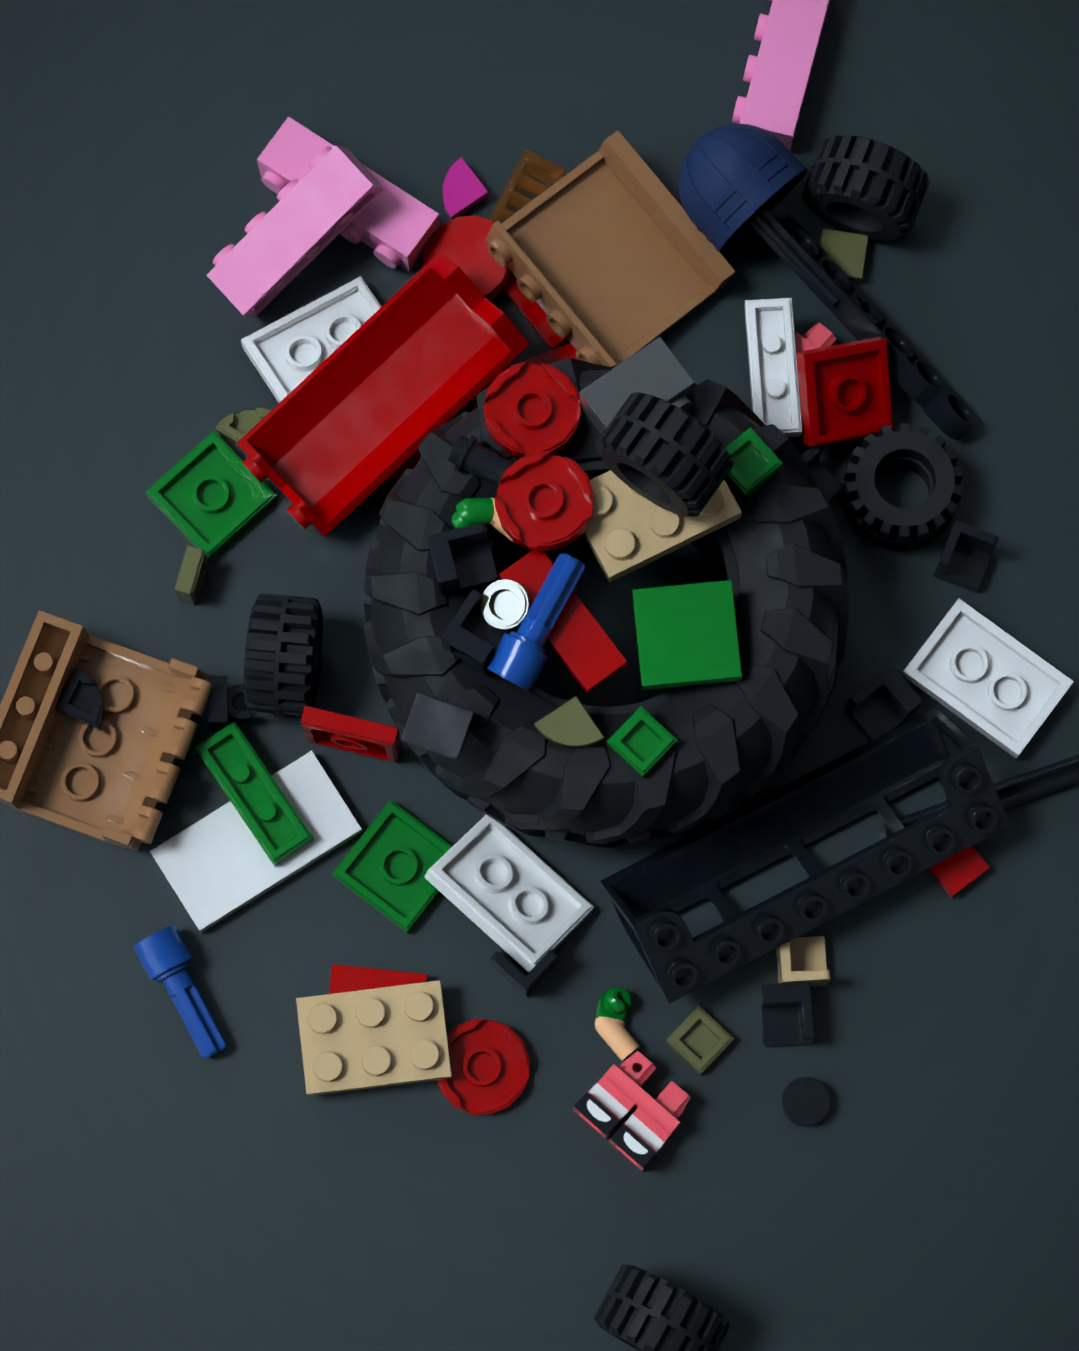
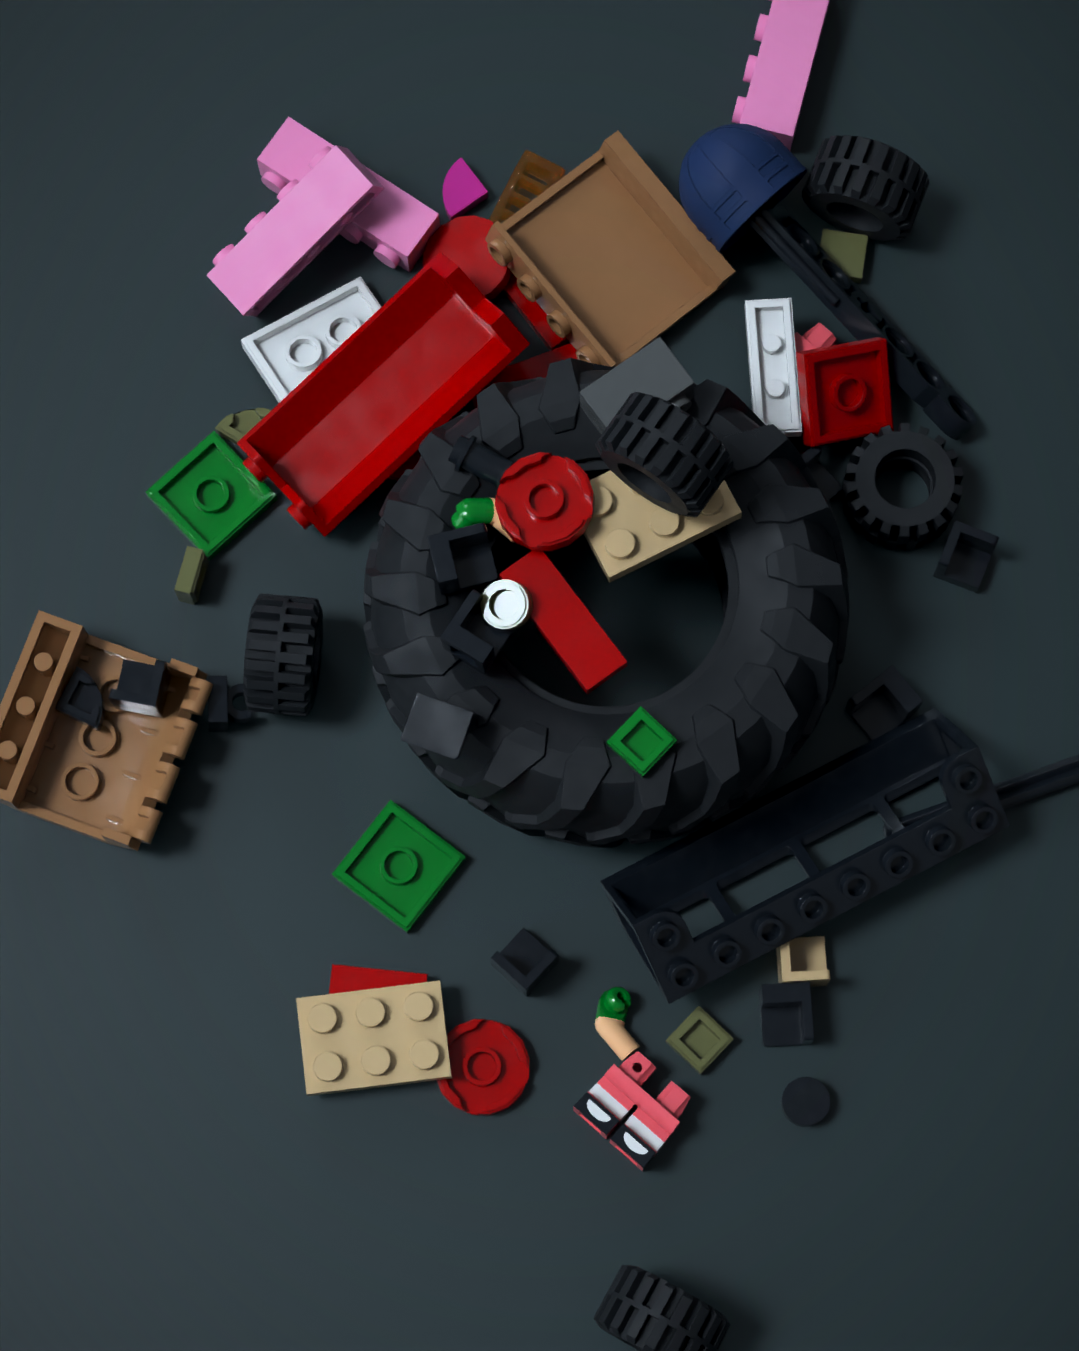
blue piece [133,925,227,1058] -> none
white tile [150,750,363,933] -> none
green tile [194,722,314,866] -> none
red tile [300,706,402,763] -> none
white tile [424,815,594,973] -> none
red tile [483,362,581,458] -> none
blue piece [487,553,585,691] -> none
olive tile [534,696,604,747] -> none
green tile [632,580,742,690] -> none
green tile [725,427,783,498] -> none
white plate [902,598,1074,759] -> none
red tile [928,846,990,898] -> none
none -> black panel [109,660,172,718]

